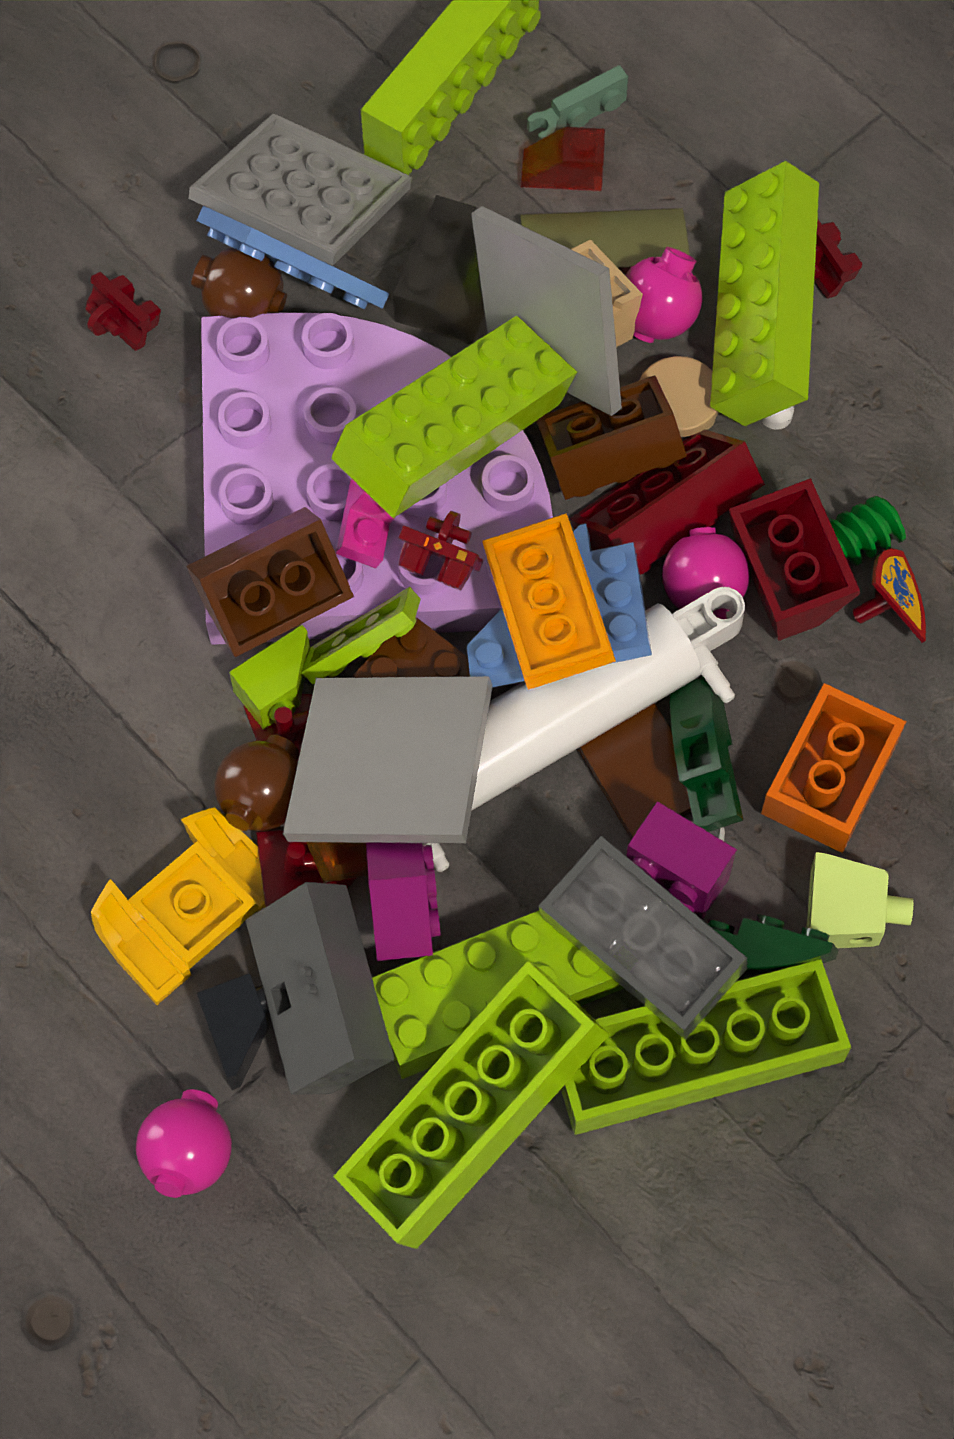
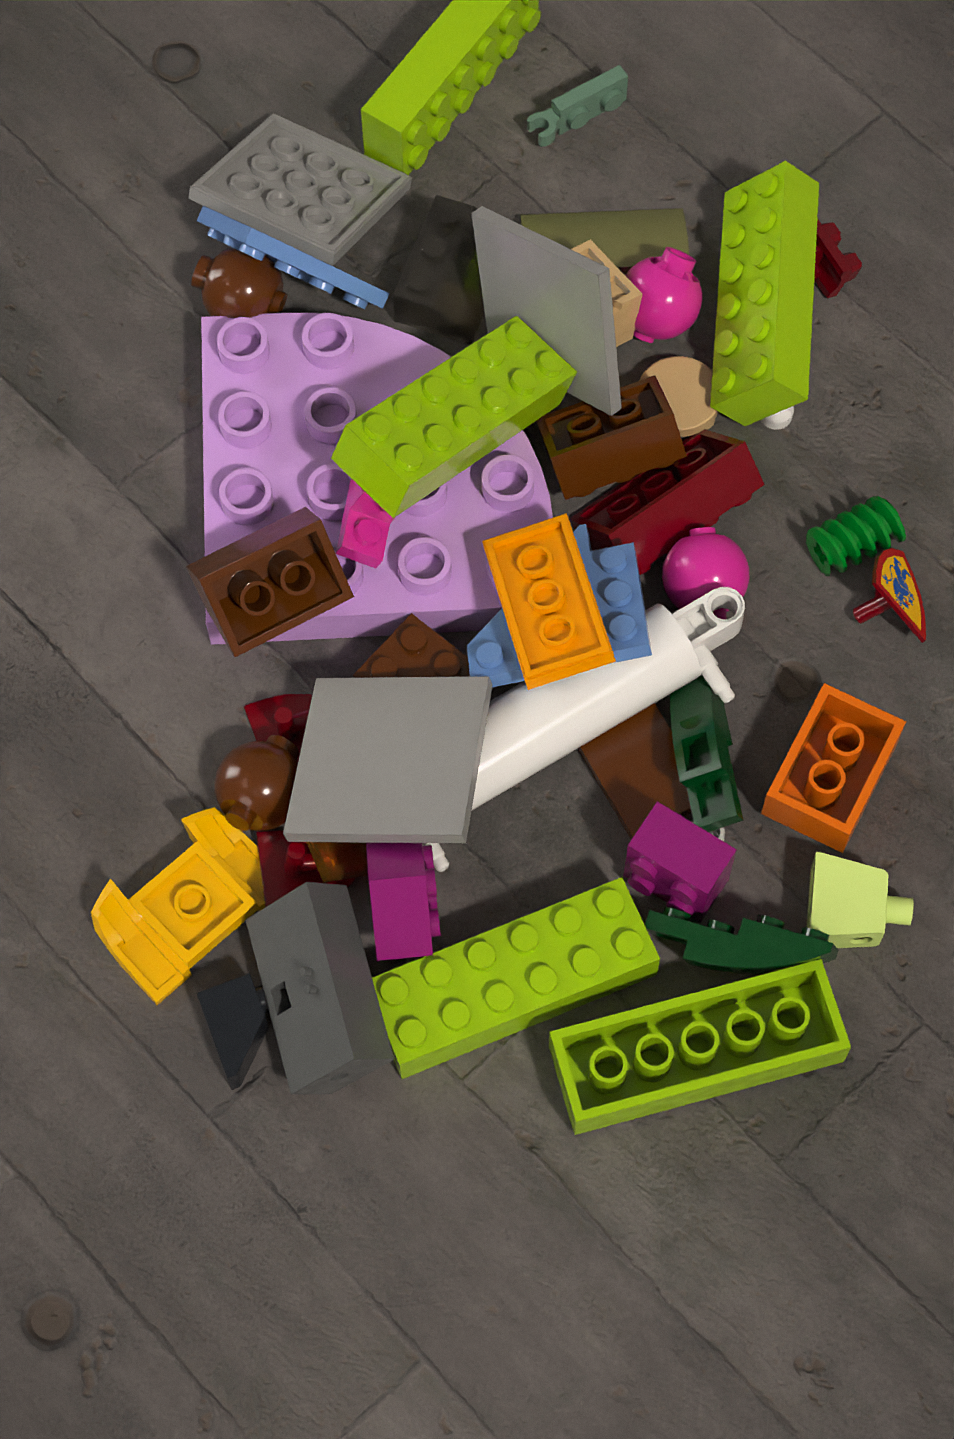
dark red hips [85,271,161,351] -> none
dark pink brick [136,1089,232,1198] -> none
lime slope [229,625,310,730] -> none
lime plate [301,586,421,684] -> none
lime brick [333,961,610,1249] -> none
dark red hips [398,511,484,591] -> none
clear red slope [521,127,605,191] -> none
clear brick [538,836,747,1040] -> none
dark red slope [729,478,860,641] -> none

